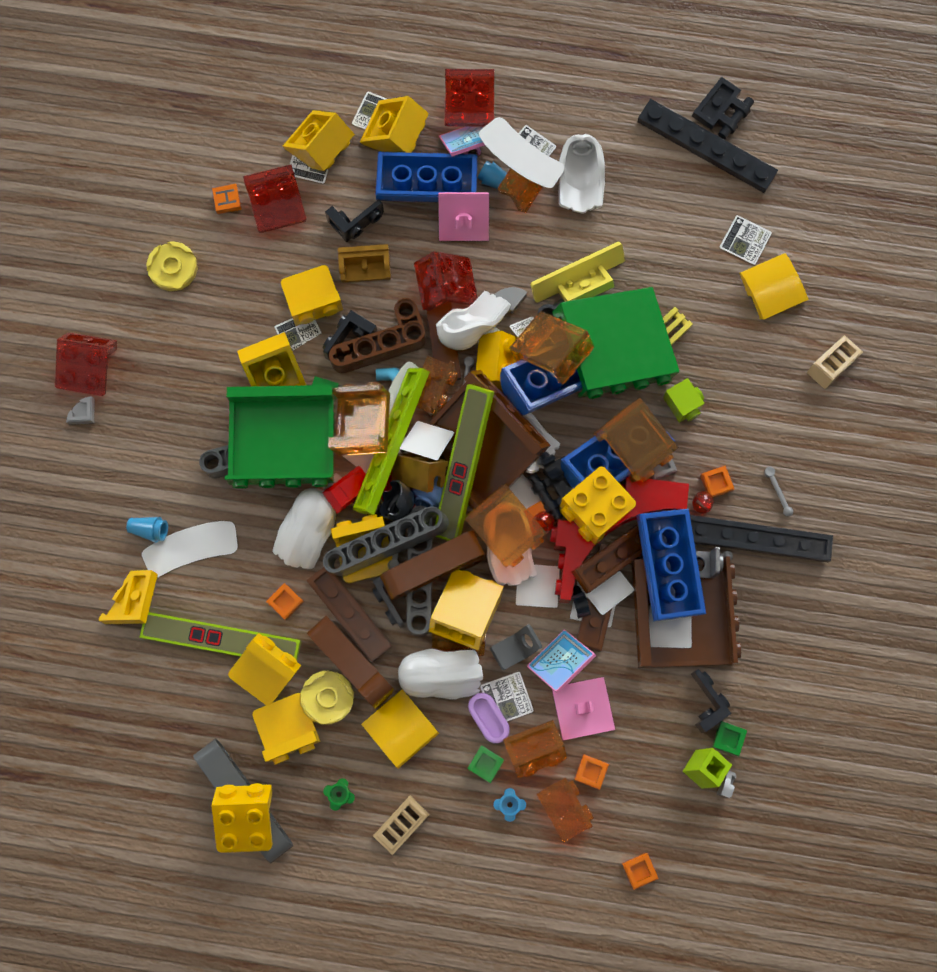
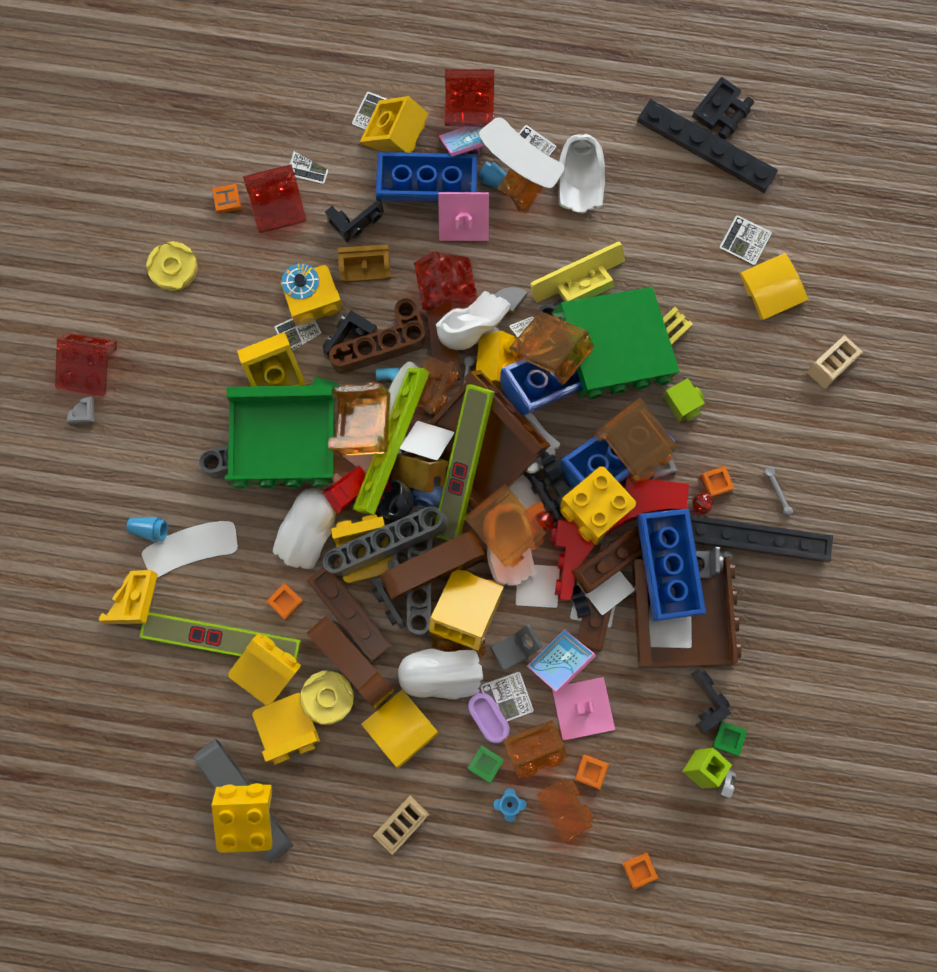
yellow slope [283,110,355,171] -> none
green plate [323,778,355,811] -> none
none -> dark azure piece [282,263,319,299]

